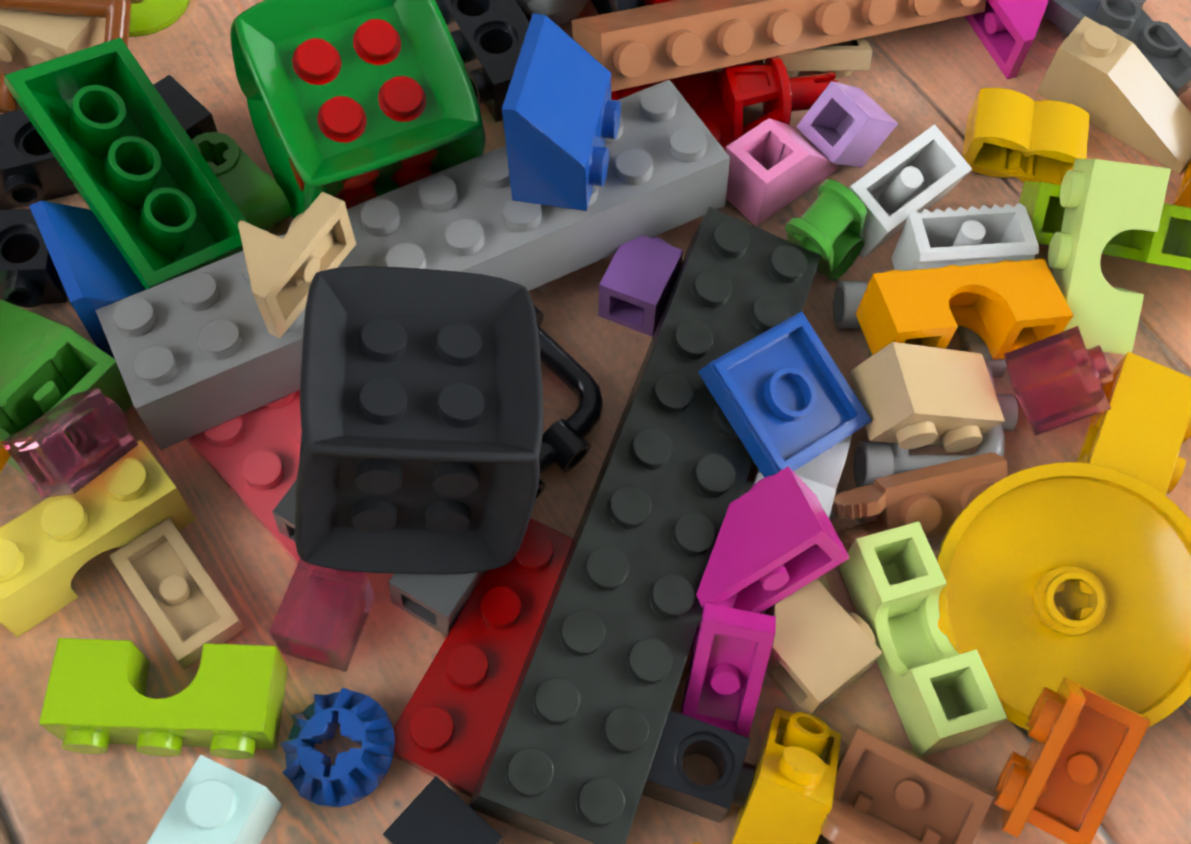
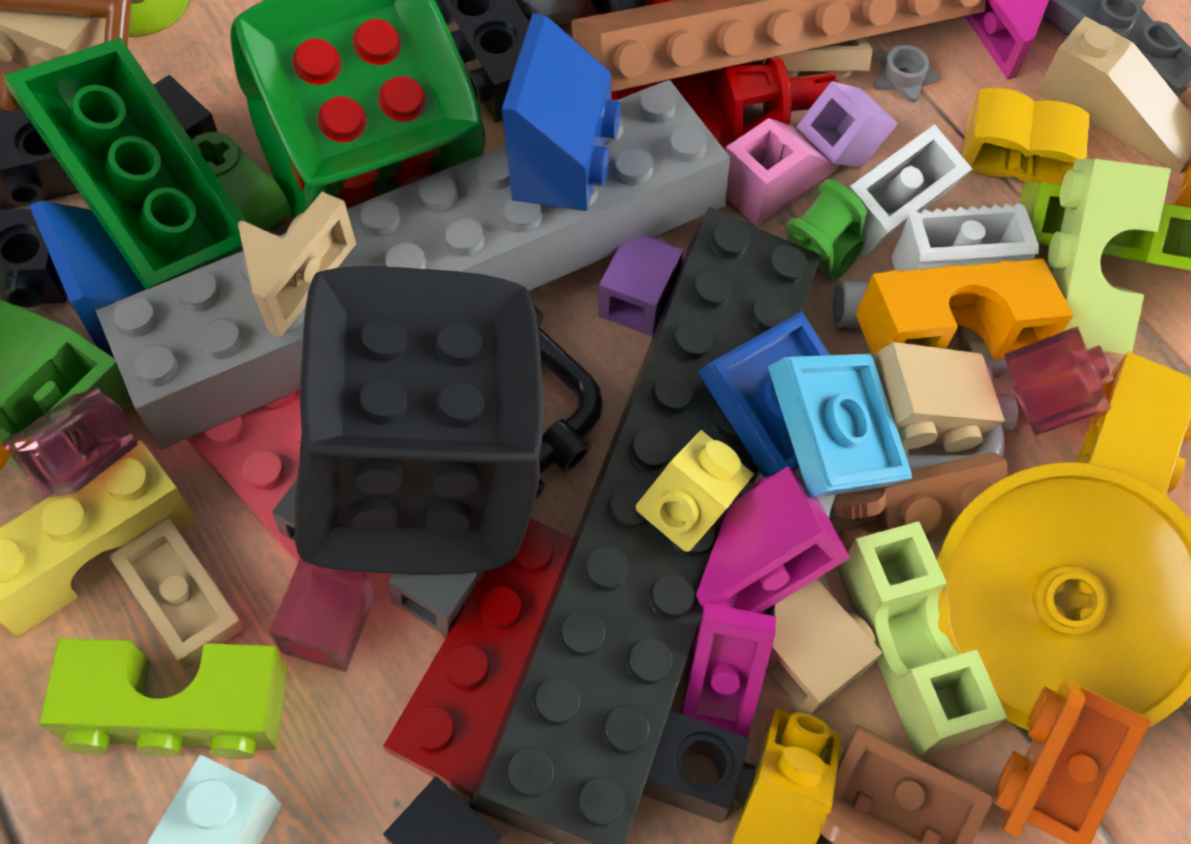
blue gear [280,687,395,807] -> none
none -> light yellow bracket [636,430,754,552]
none -> medium azure plate [768,354,912,498]
none -> light grey plate [874,45,941,103]

